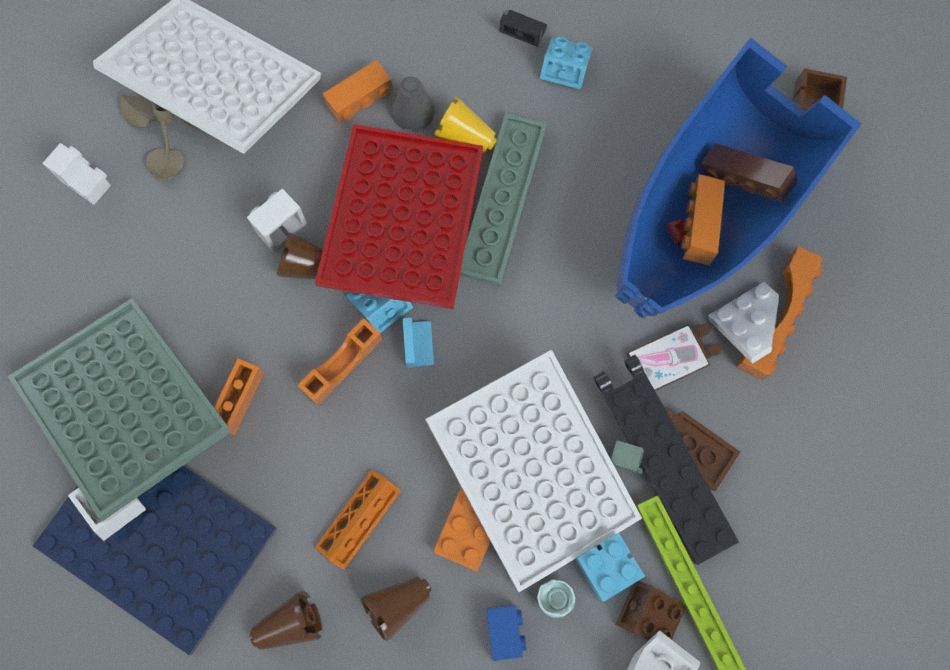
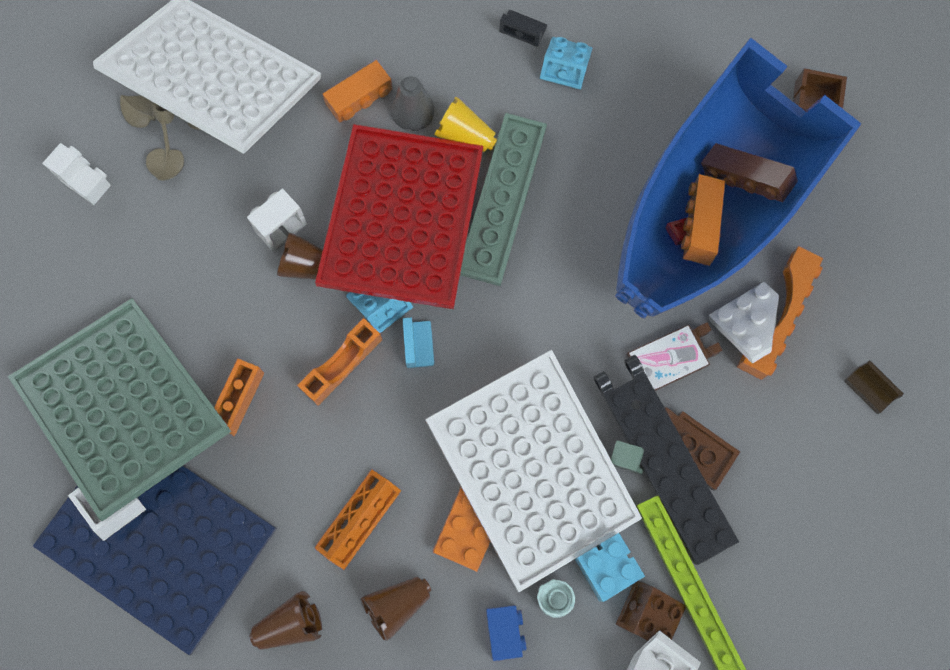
none -> dark brown panel [844,360,904,414]

